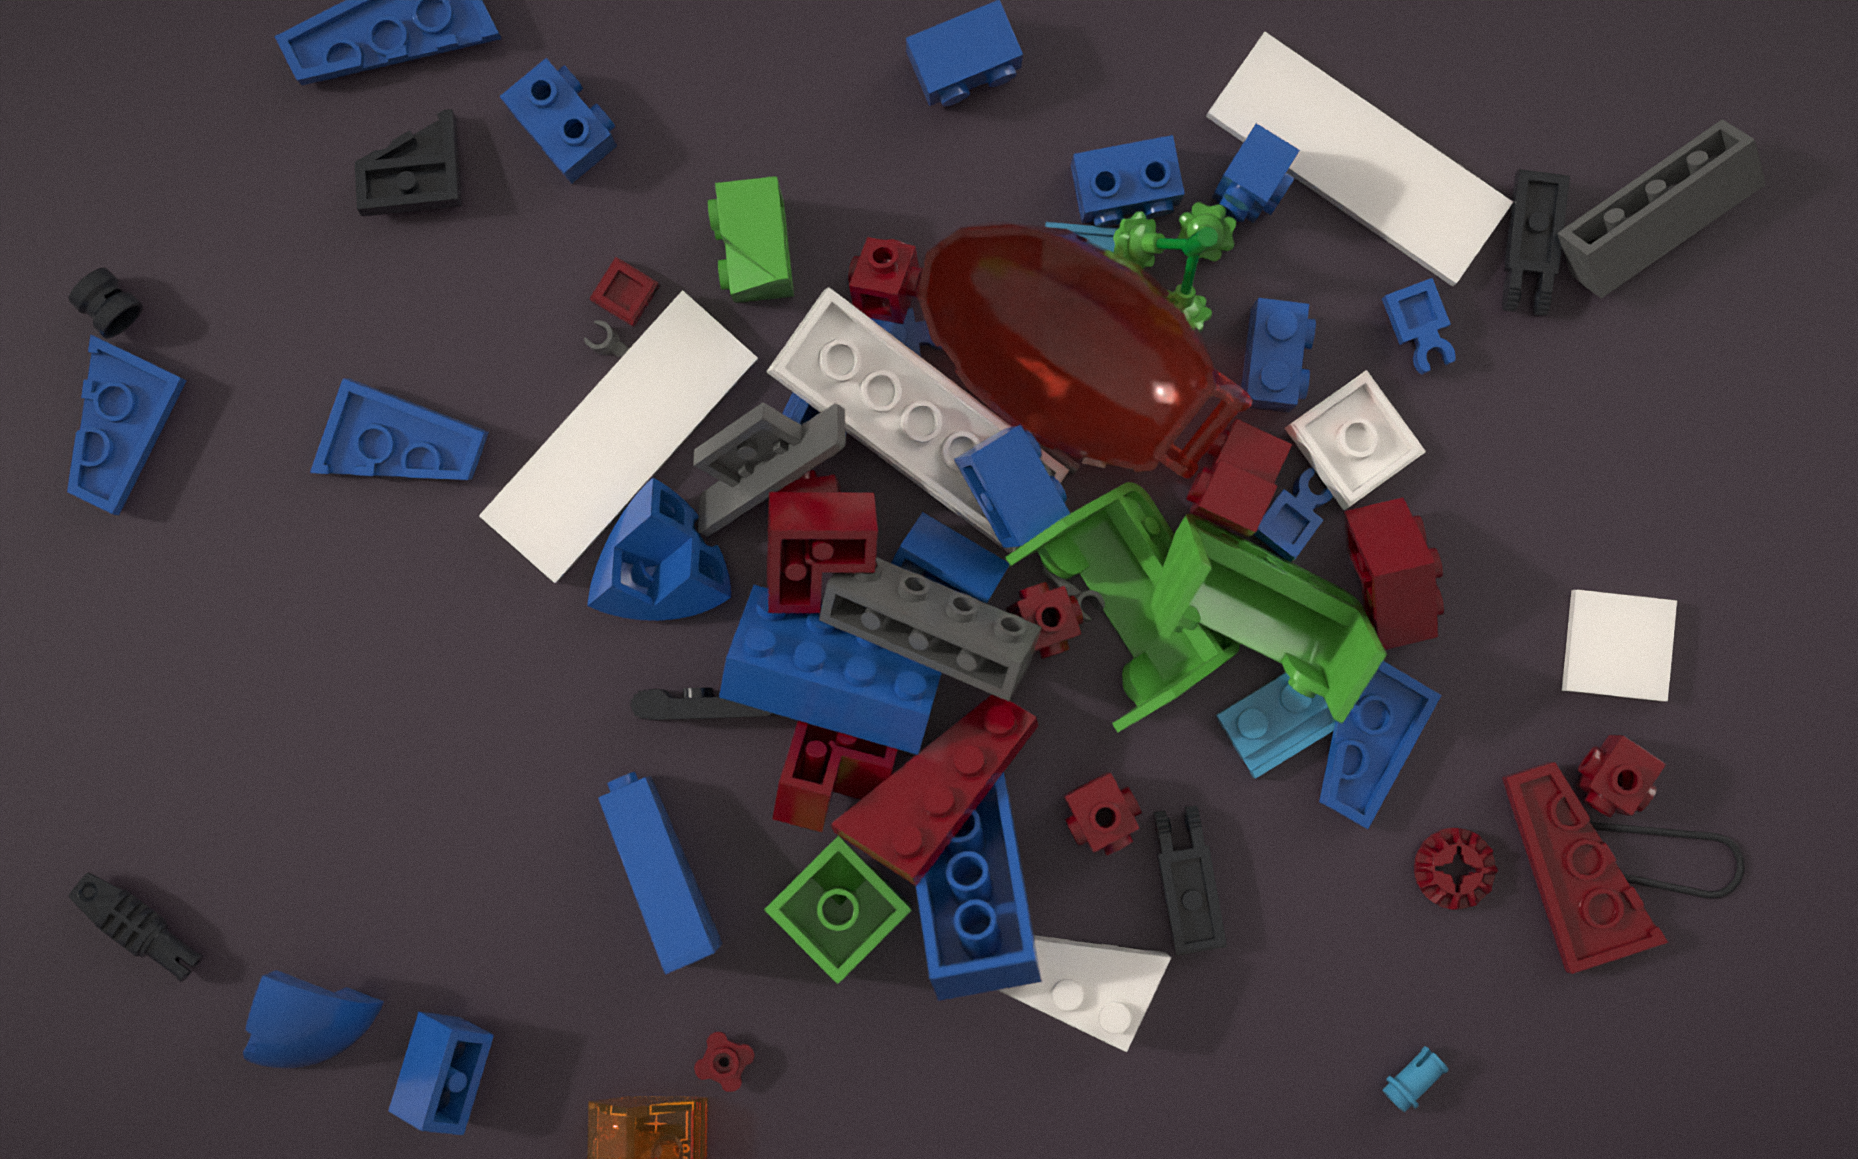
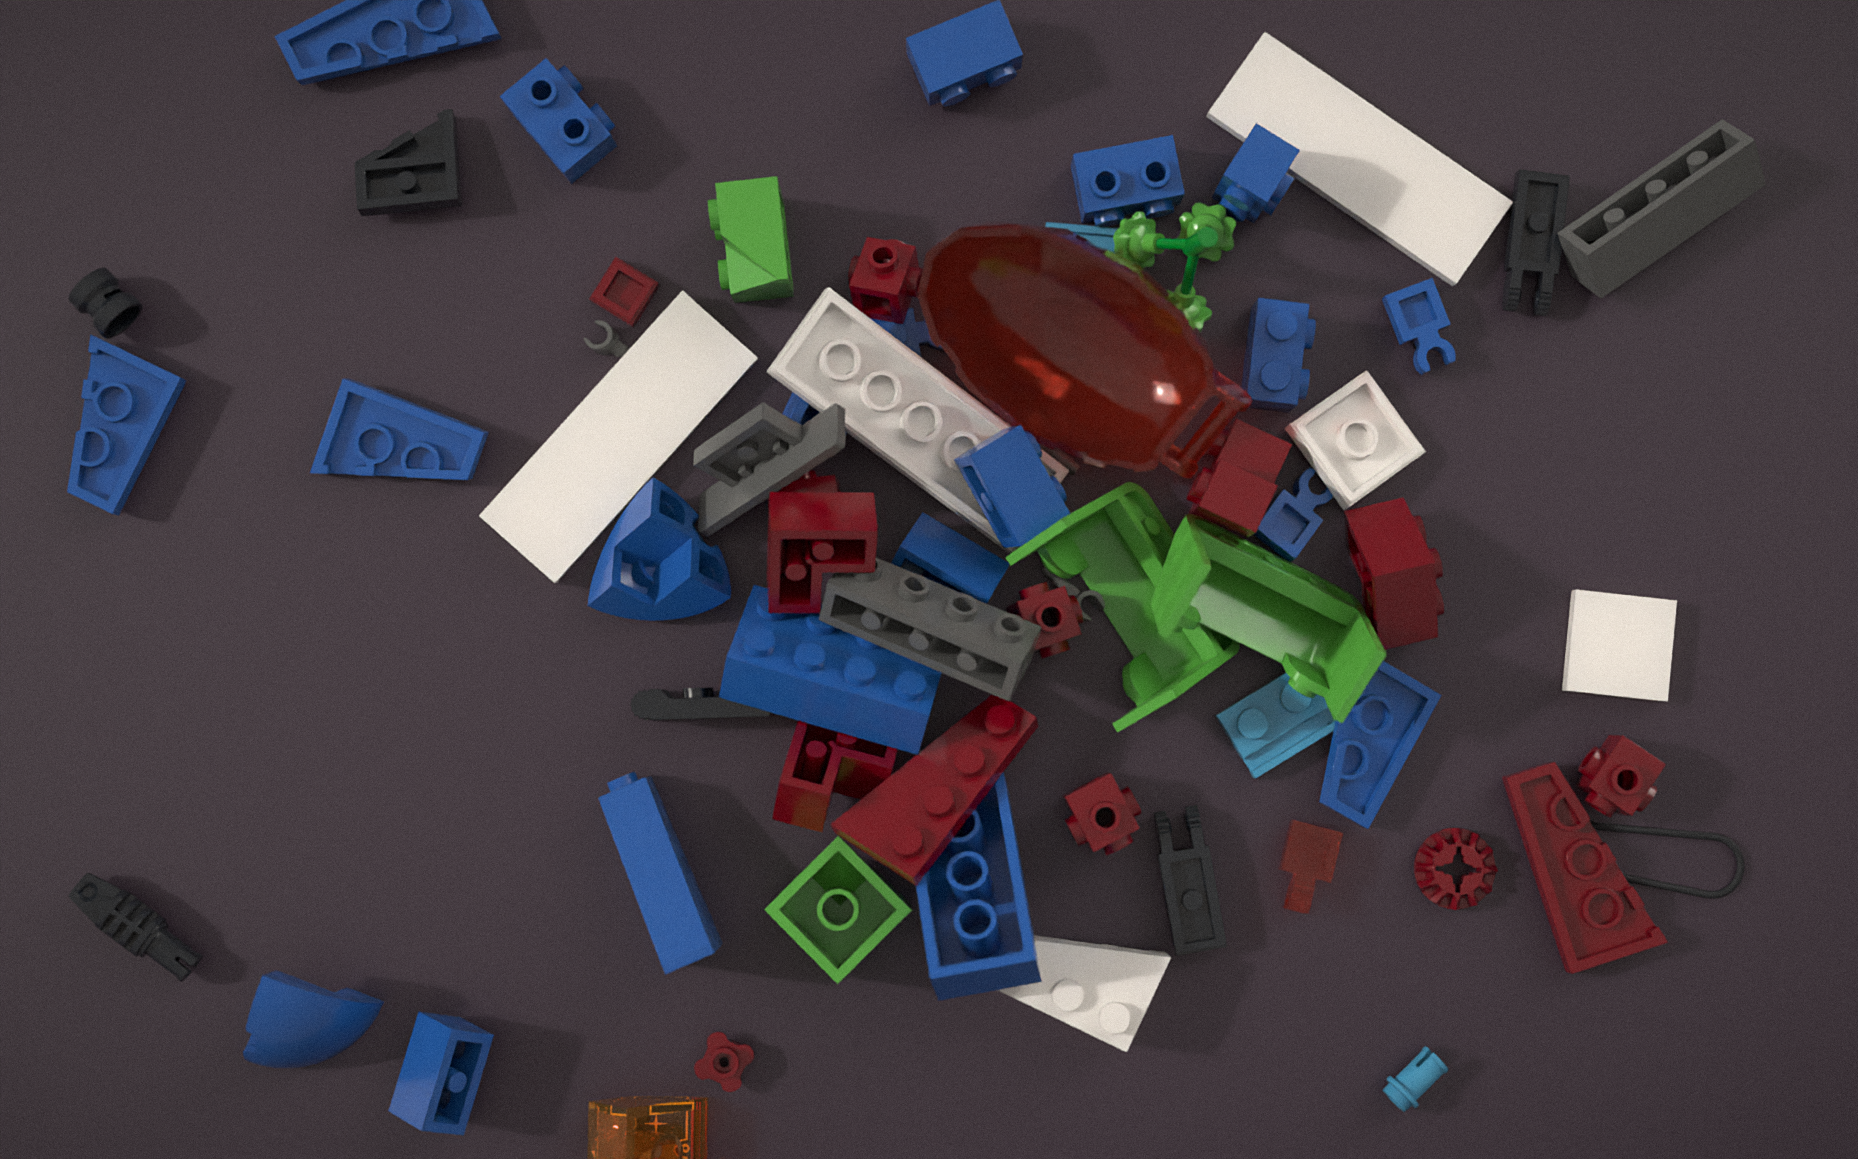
none -> clear red plate [1278,820,1343,914]

